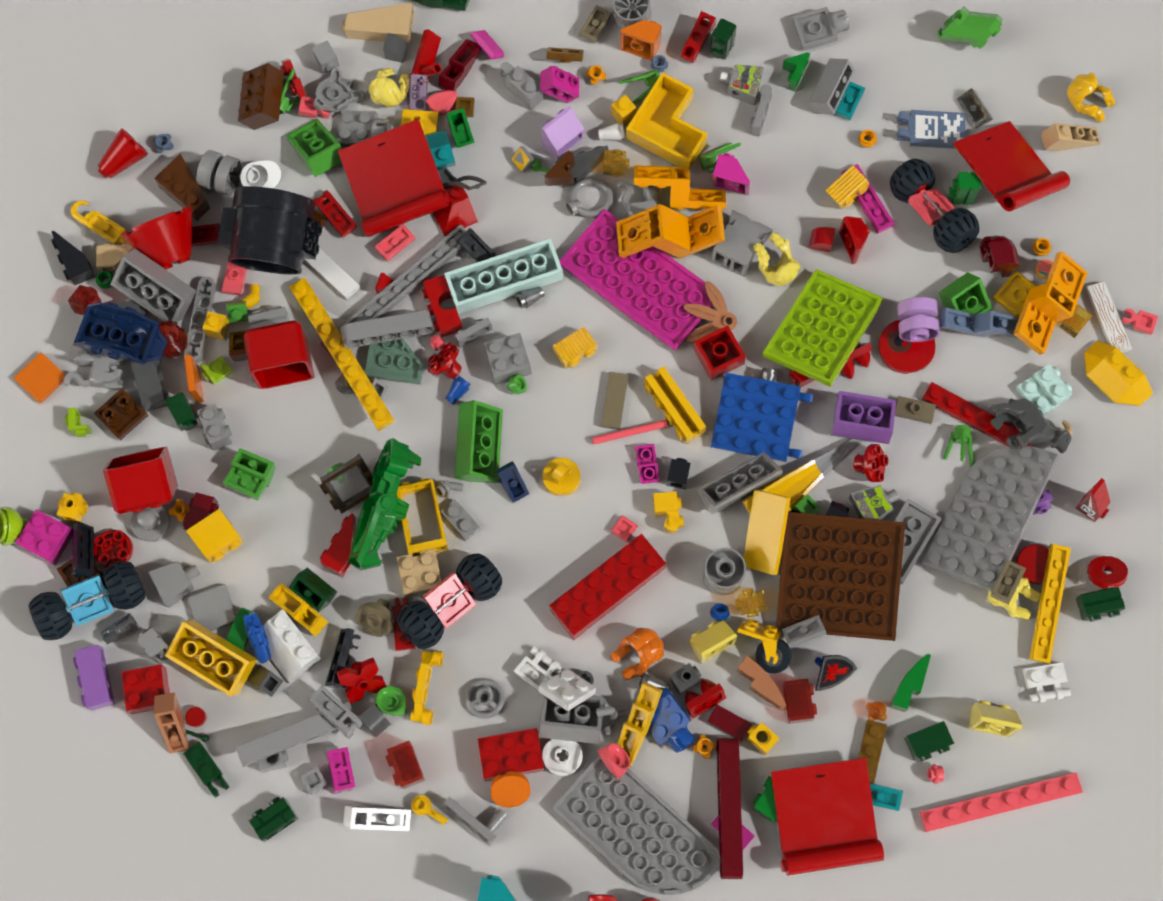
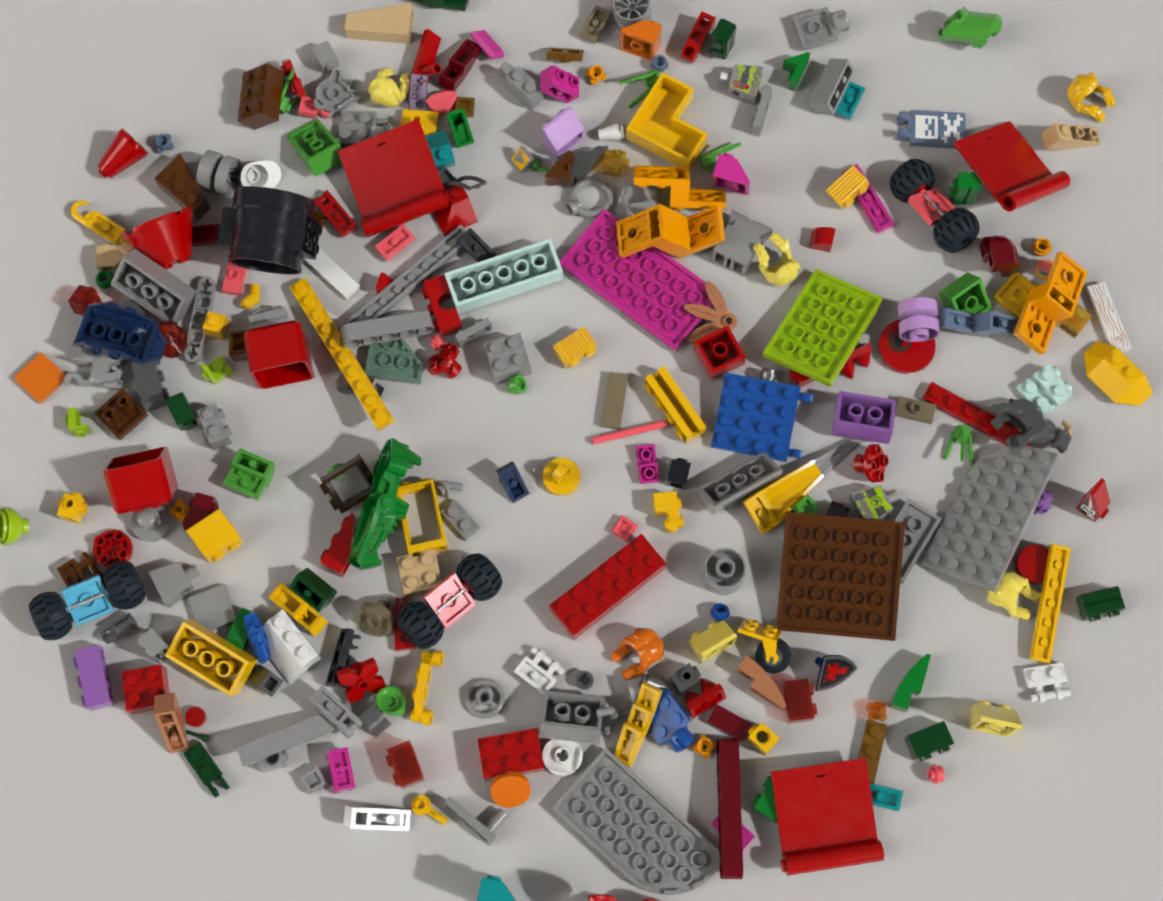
dark pink brick [15,509,73,565] -> none
black slope [51,231,95,285] -> none
black plate [72,521,94,578] -> none
orange tile [184,355,204,403] -> none
bright green plate [226,301,249,323] -> none
dark green brick [249,797,299,842] -> none
dark grey brick [383,33,407,63] -> none
blue cone [445,376,471,405] -> none
bright green slope [454,400,503,483] -> none
flat silver cone [515,286,544,309] -> none
white plate [539,669,596,711] -> none
coral piece [597,743,630,779] -> none
yellow brick [611,94,637,126] -> none
clear yellow brick [735,588,767,617] -> none
yellow tile [743,490,791,575] -> none
light grey plate [782,615,827,648] -> none
red slope [839,216,870,265] -> none
light orange plate [858,129,877,148] -> none
coral plate [919,772,1083,832] -> none
clear smoke slope [957,88,993,128] -> none
dark tan plate [990,560,1026,605] -> none
red tile [1087,556,1128,588] -> none
coral plate [1121,308,1158,335] -> none

